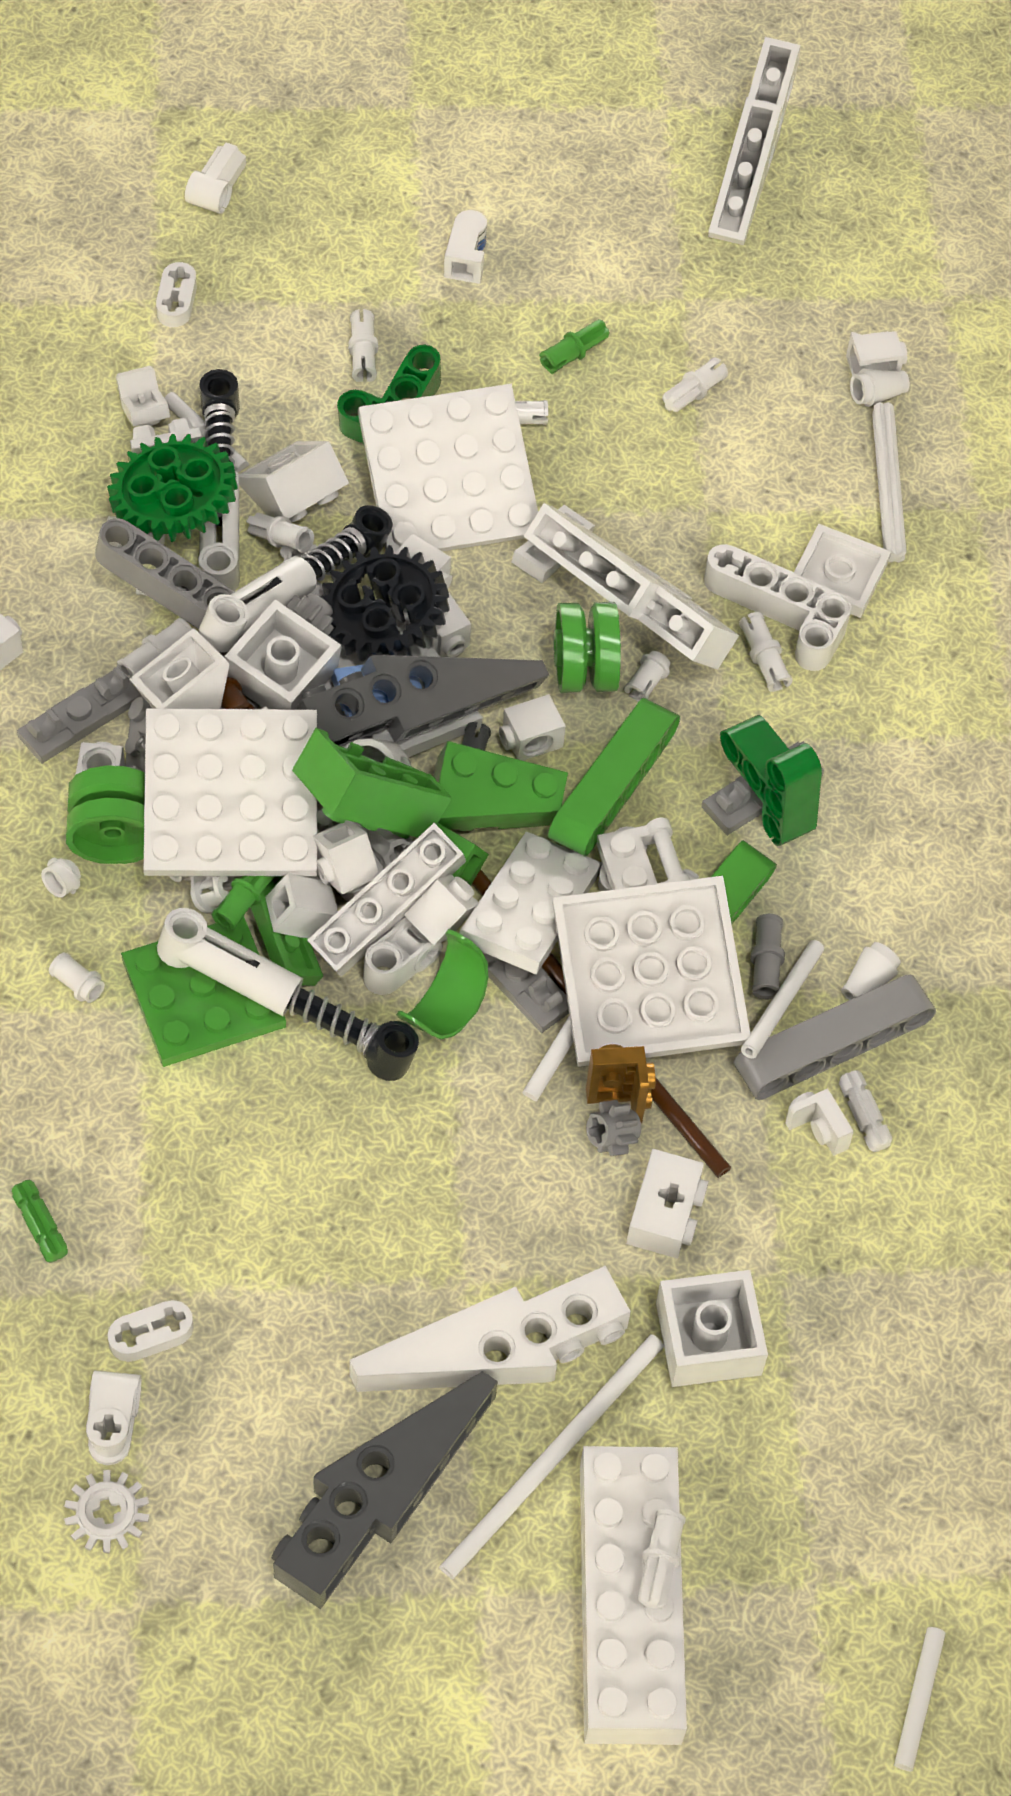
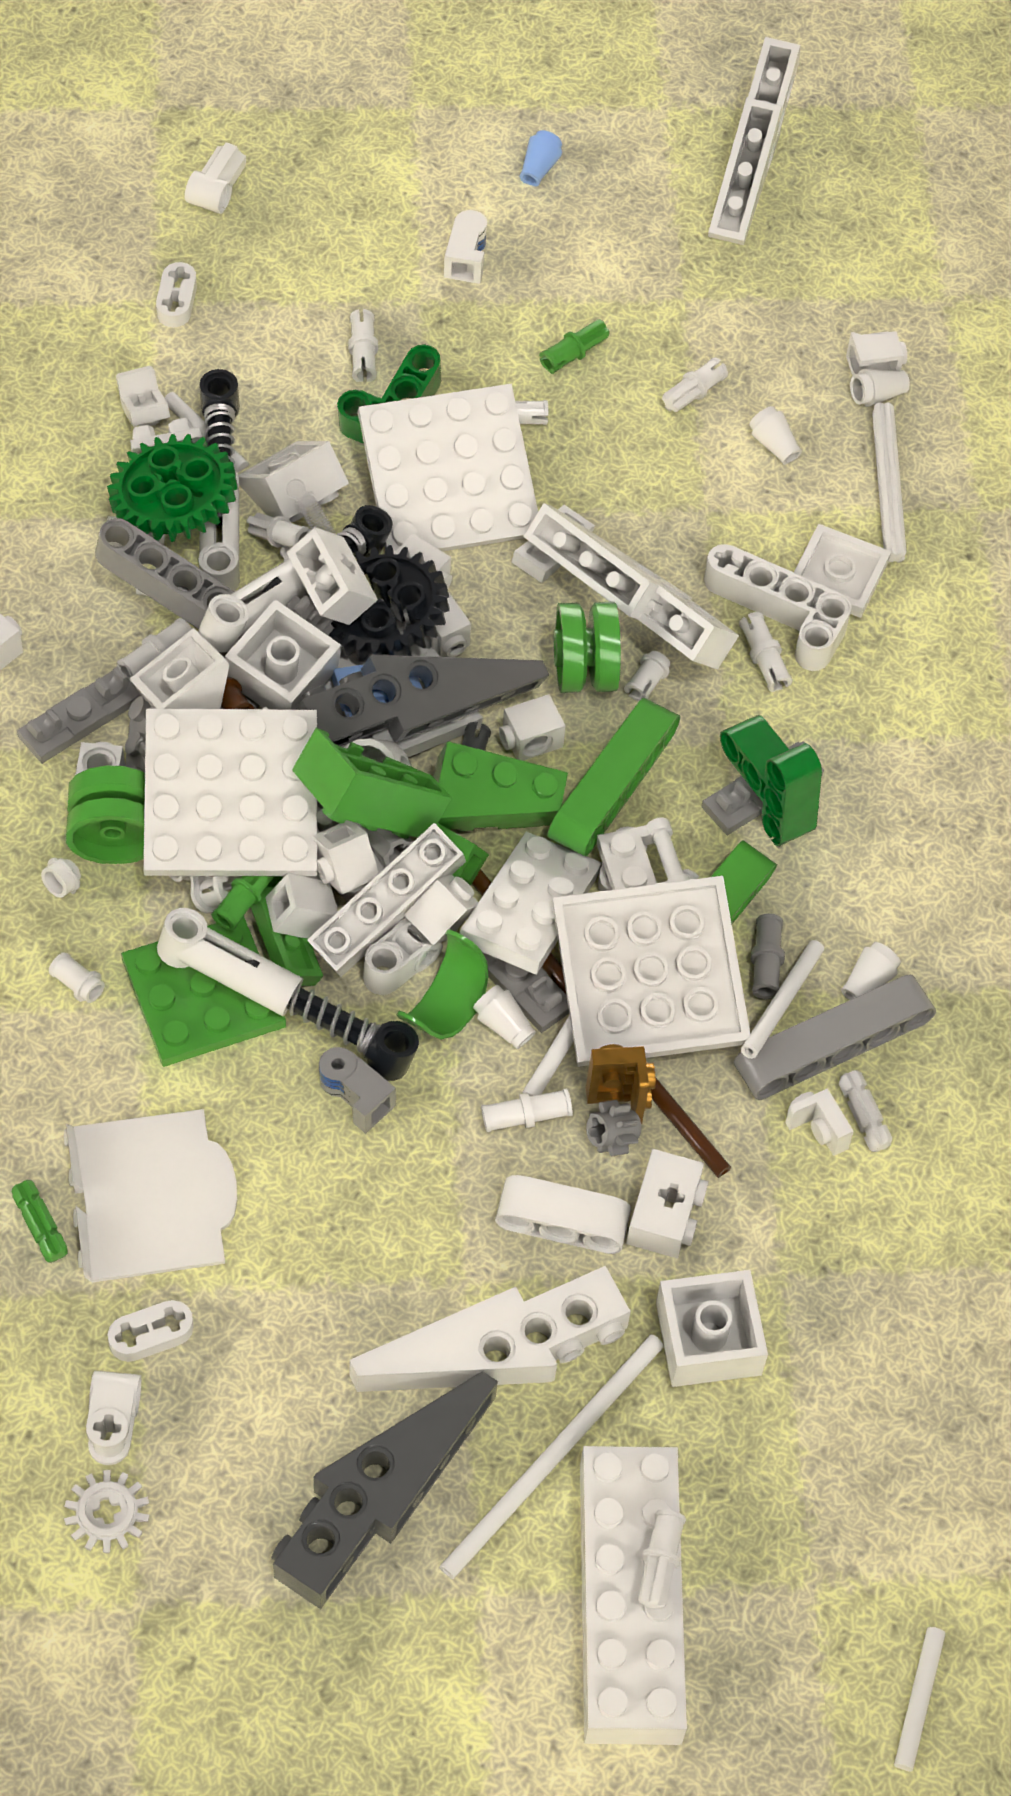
none -> white piece [64,1109,237,1283]
none -> white piece [286,479,336,534]
none -> white brick [286,527,378,625]
none -> light grey leg [319,1047,396,1134]
none -> white cone [473,985,536,1049]
none -> white pin [481,1088,573,1132]
none -> white beam [495,1175,631,1254]
none -> light blue cone [519,130,562,187]
none -> white cone [749,406,802,465]

